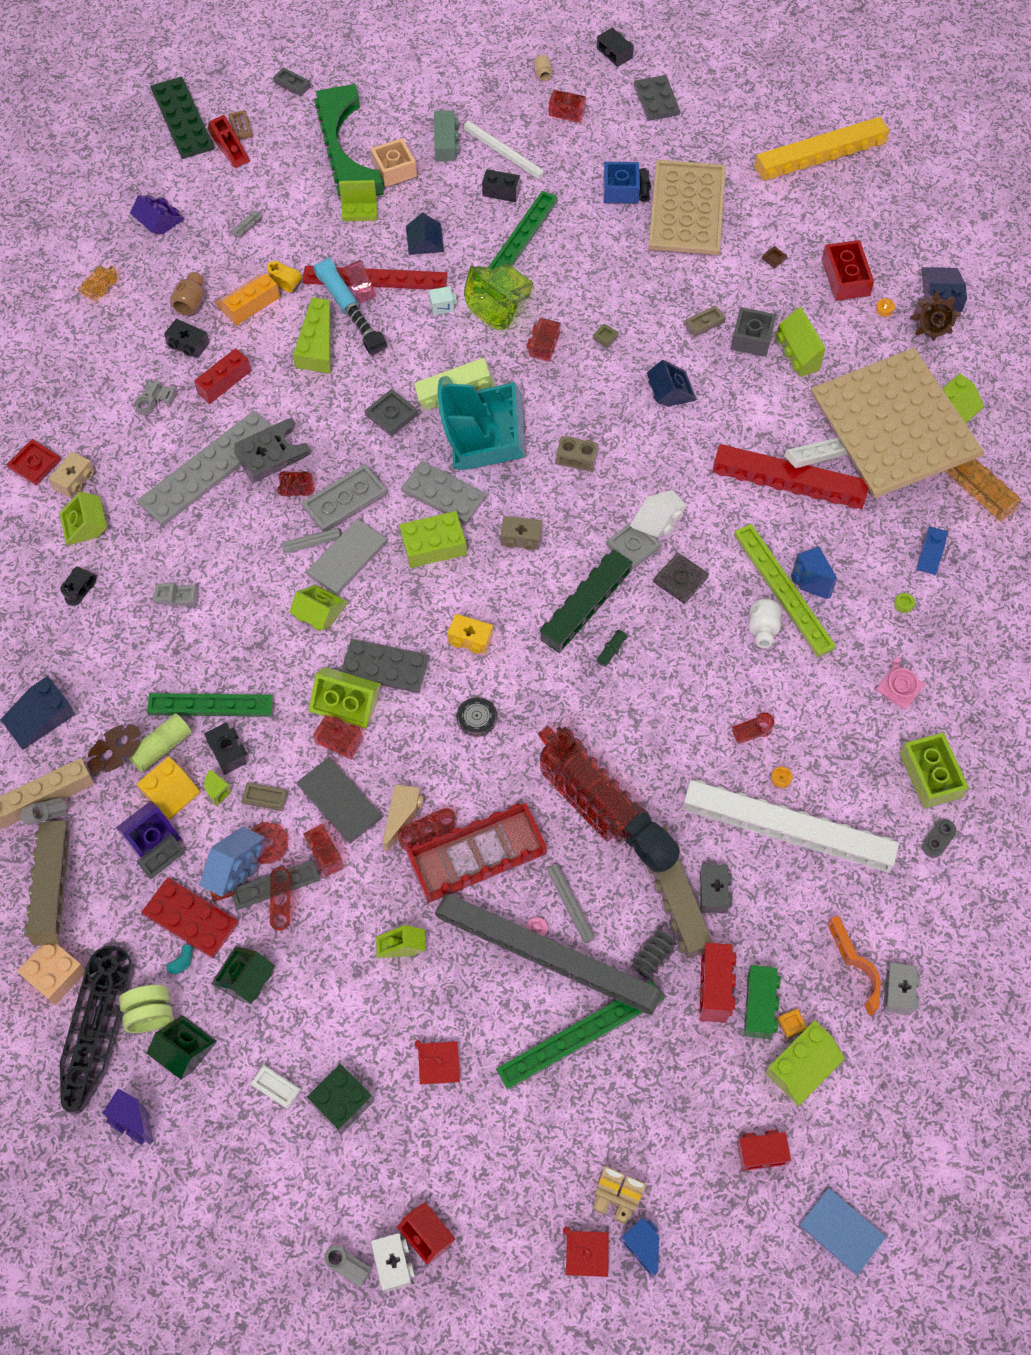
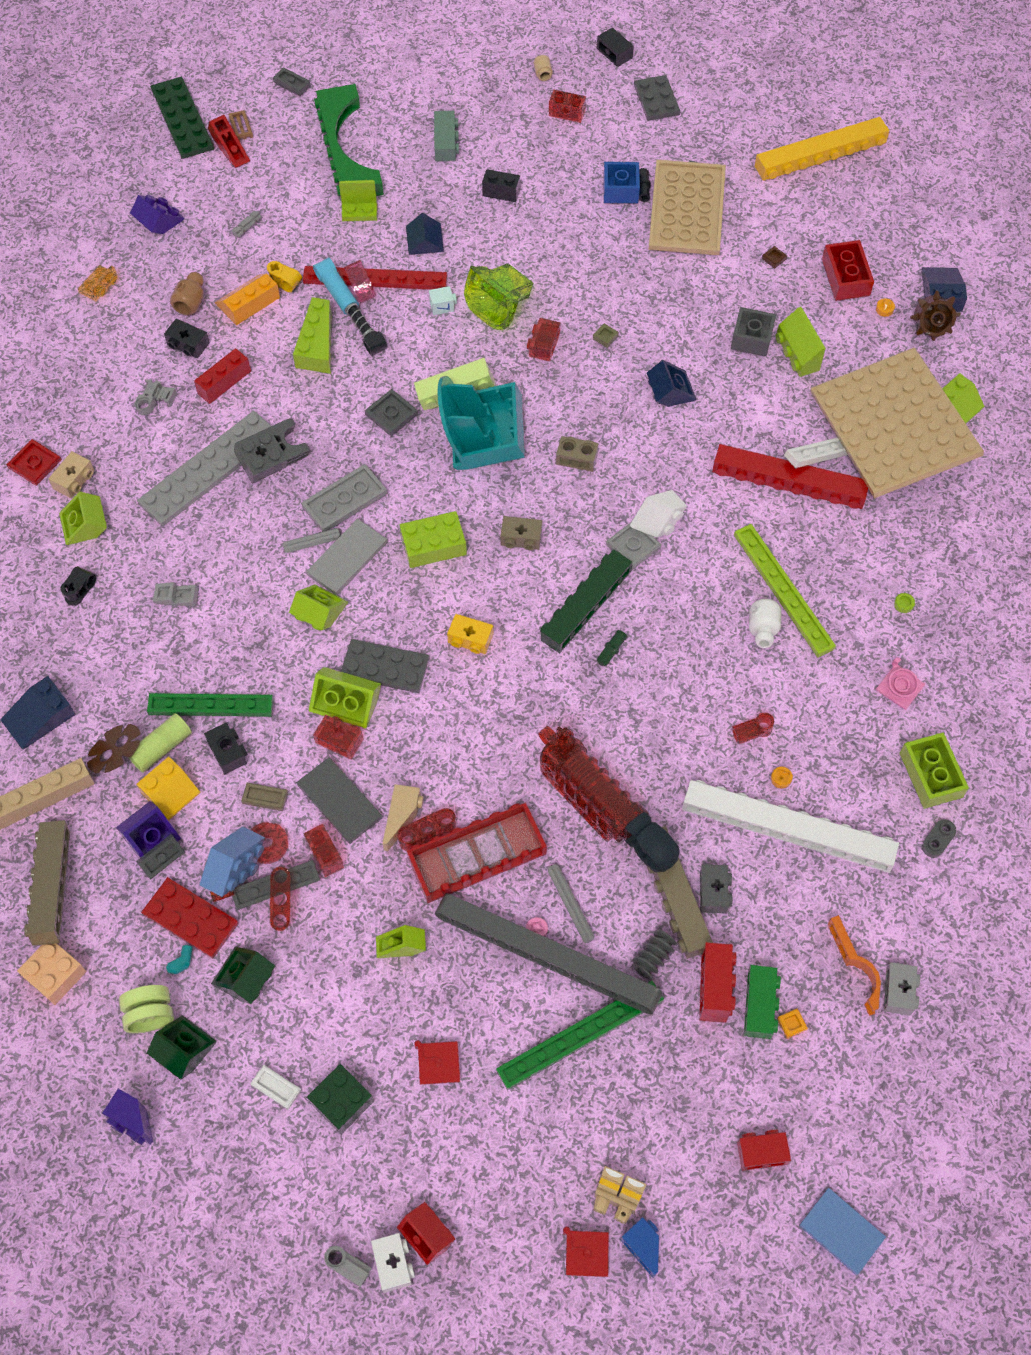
light grey piece [20,797,67,825] -> none
black beam [60,945,133,1114] -> none
lime brick [204,769,232,807] -> none
clear red piece [277,471,315,496] -> none
light nougat brick [370,138,417,187] -> none
light grey plate [401,460,487,525] -> none
tile [456,697,498,737] -> none
white axle [464,121,544,179] -> none
green plate [474,191,557,298] -> none
clear smoke plate [653,552,709,604] -> none
dark tan plate [685,305,726,337] -> none
lime slope [765,1020,845,1107] -> none
blue slope [791,546,837,599] -> none
blue slope [916,526,948,575] -> none
clear yellow brick [945,459,1022,522] -> none

